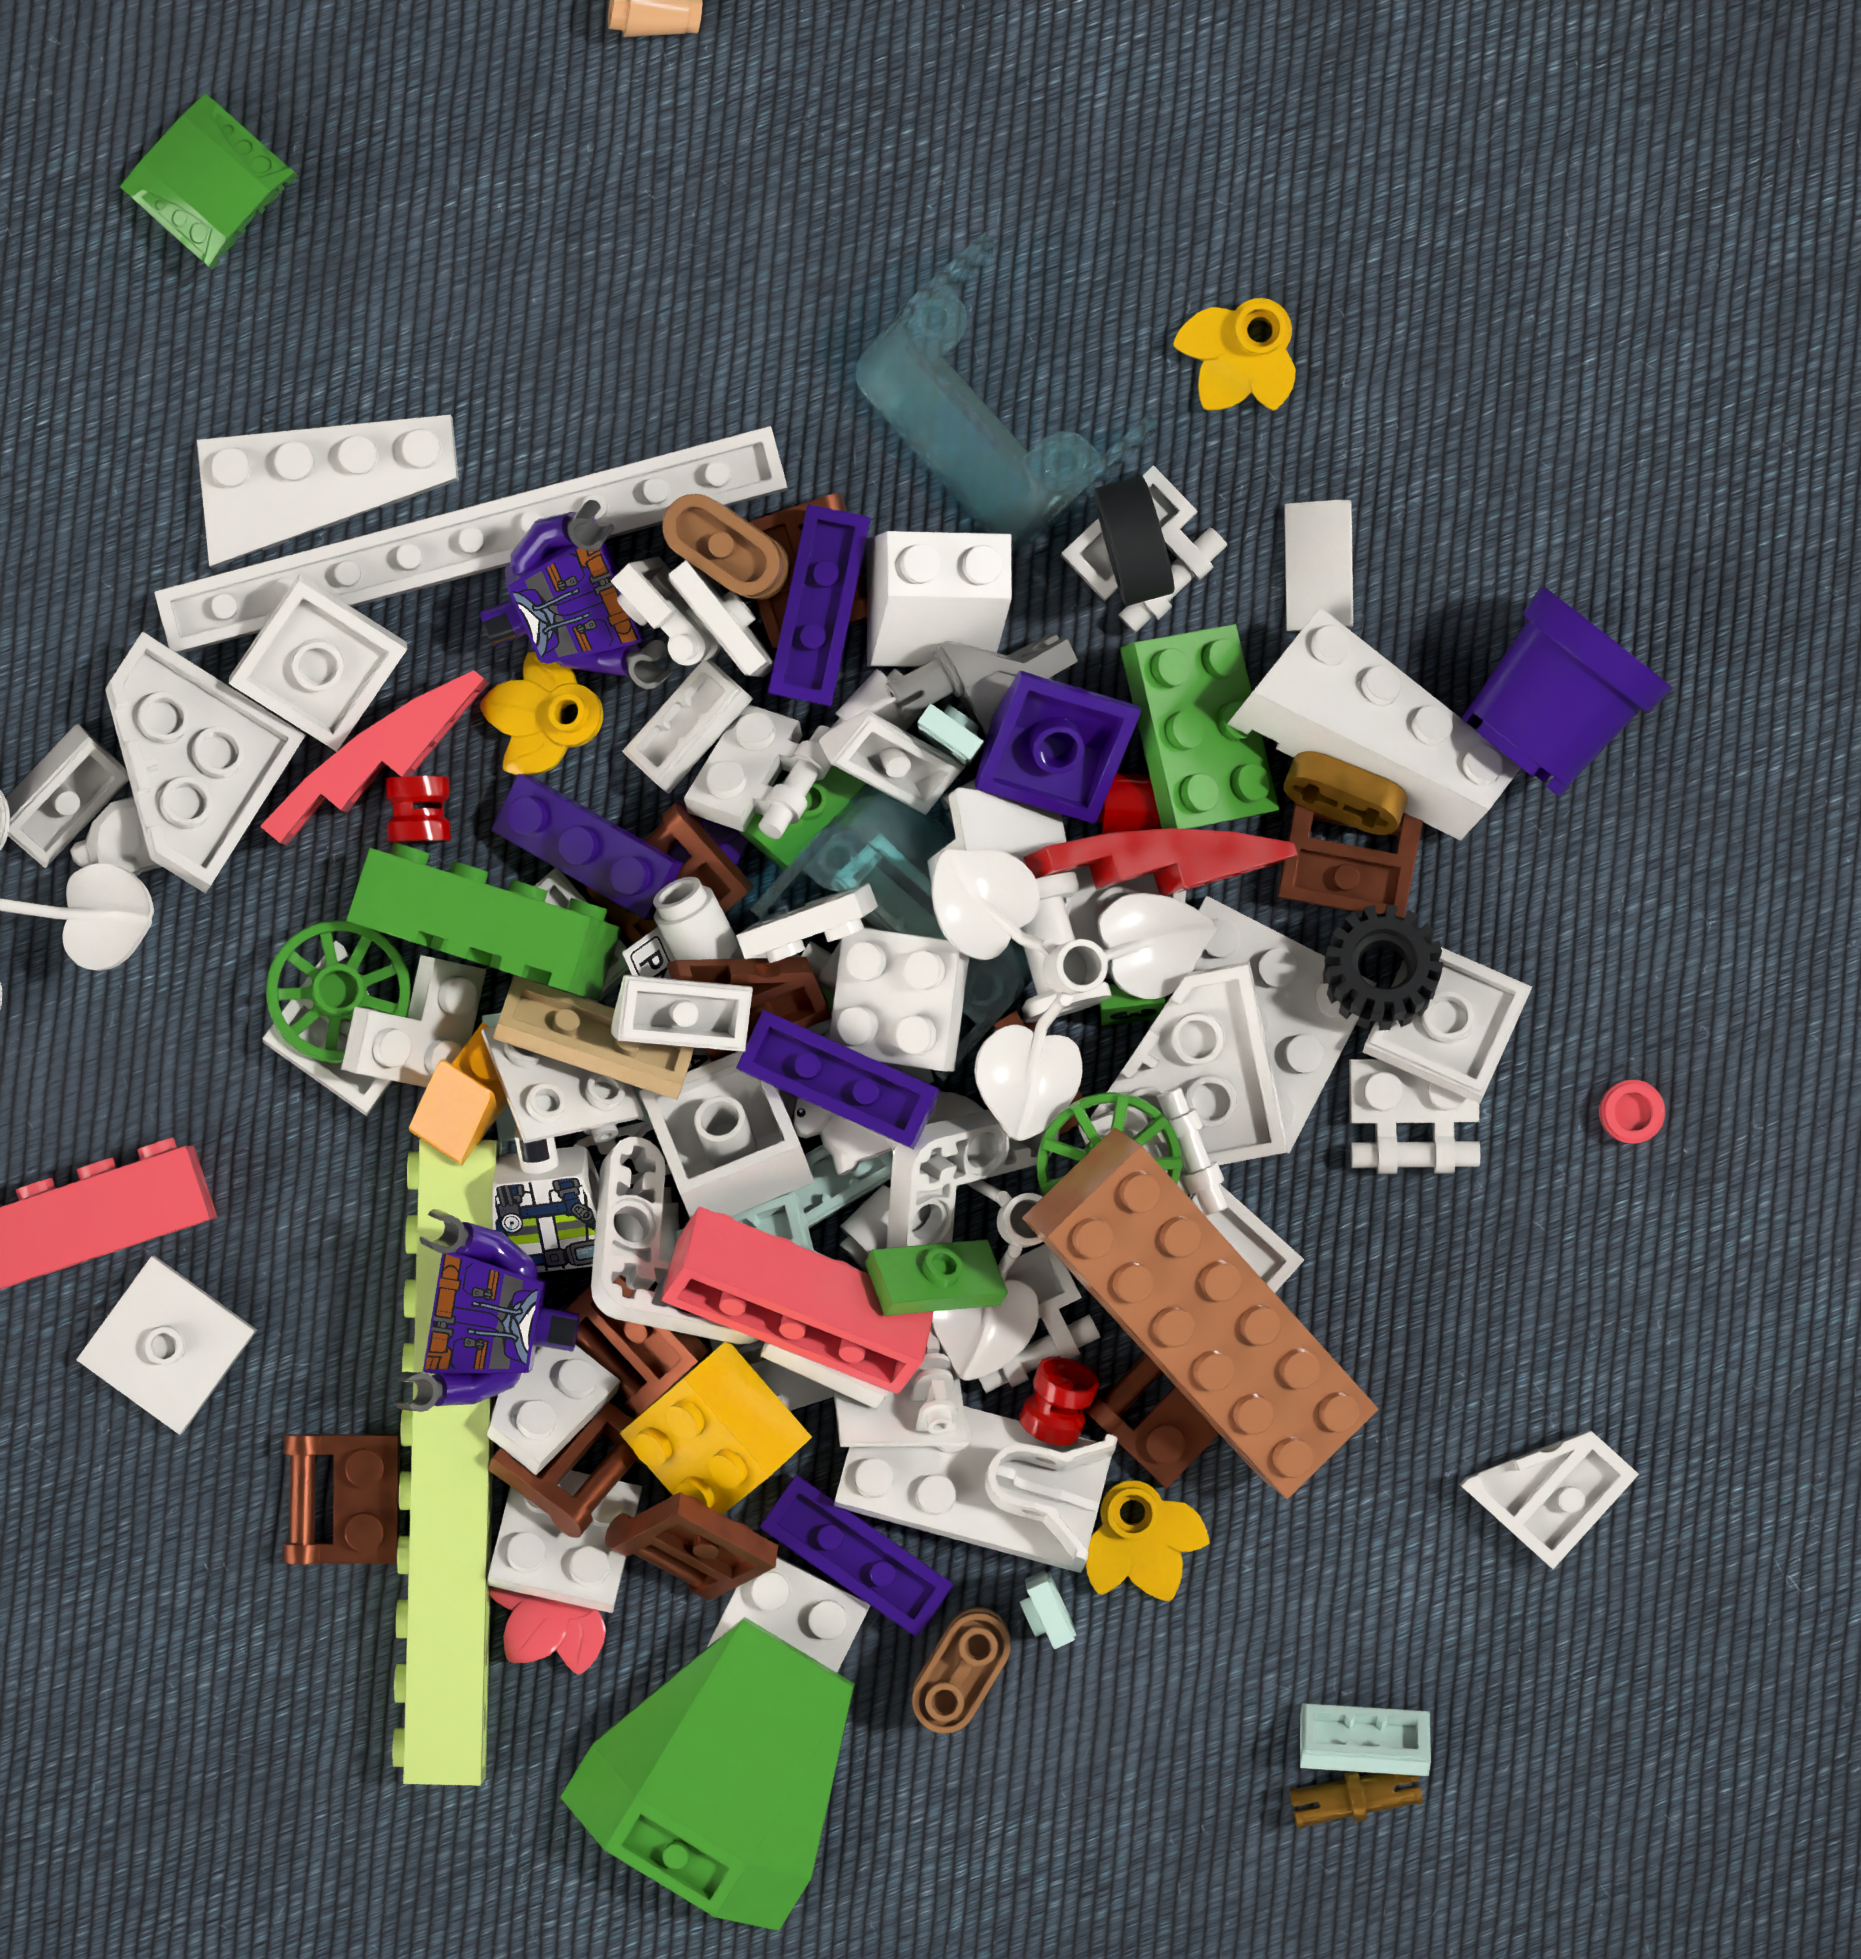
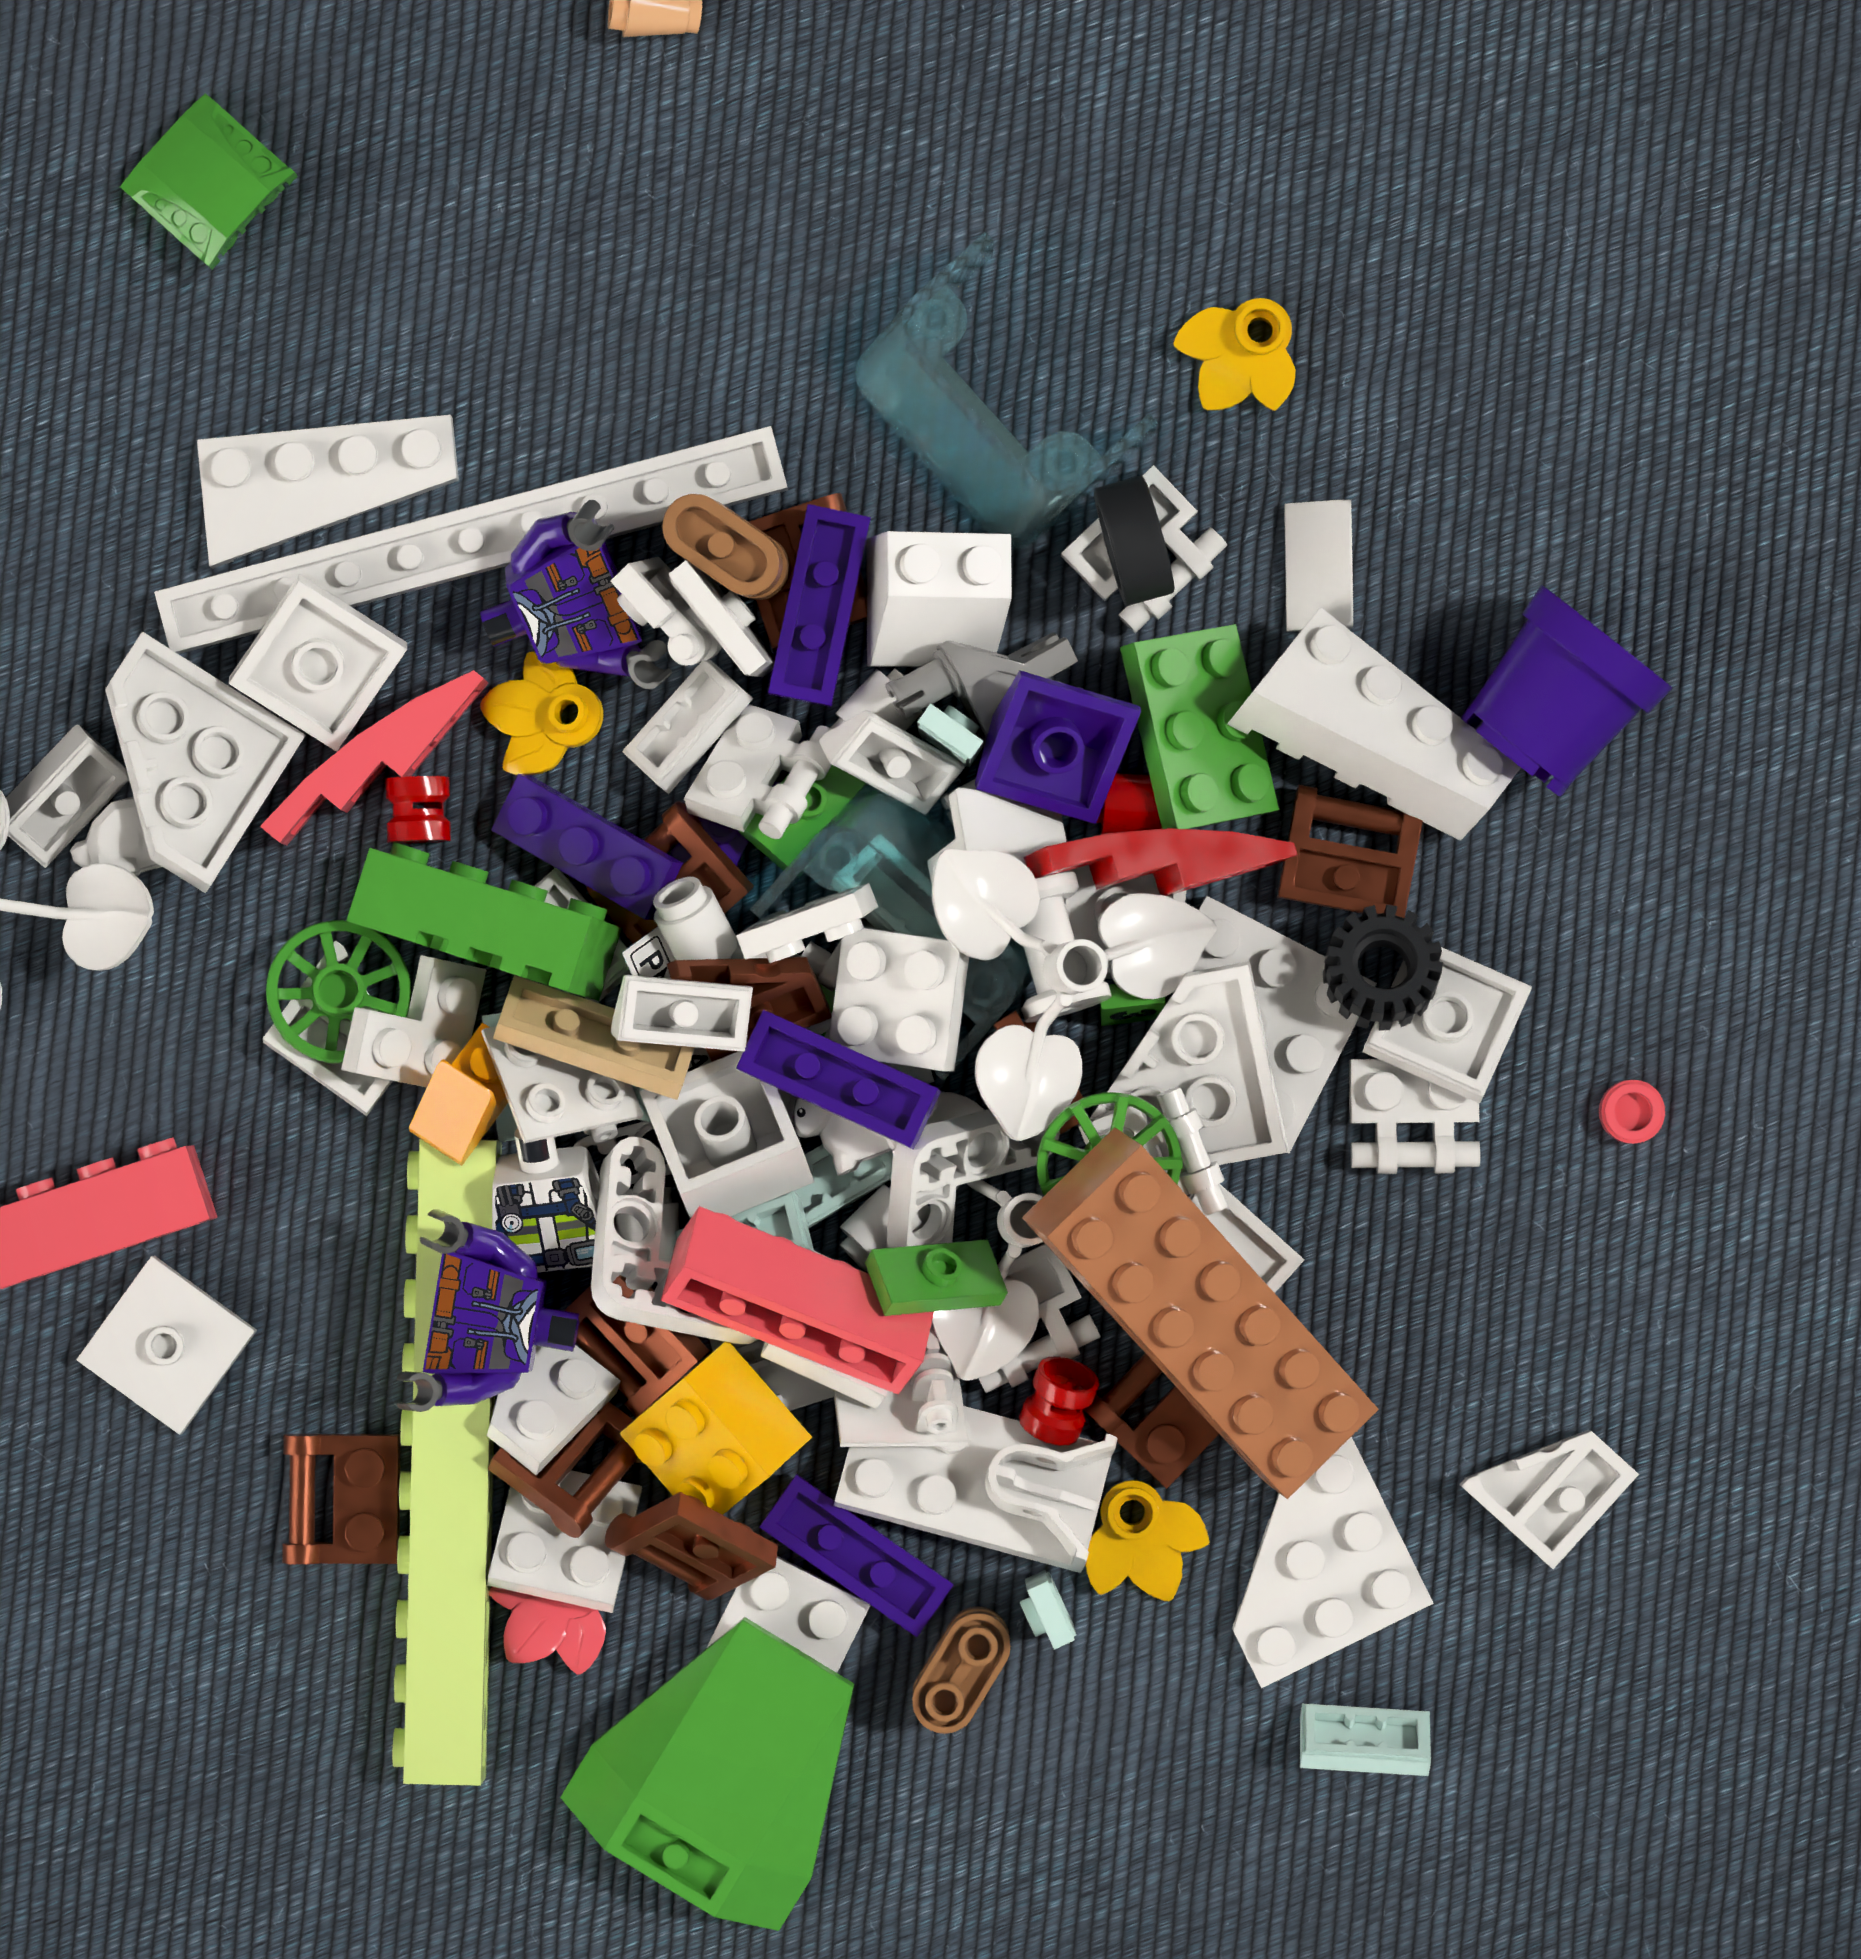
pearl gold beam [1284,751,1408,835] -> none
pearl gold pin [1289,1771,1423,1830] -> none
none -> white plate [1232,1437,1434,1688]

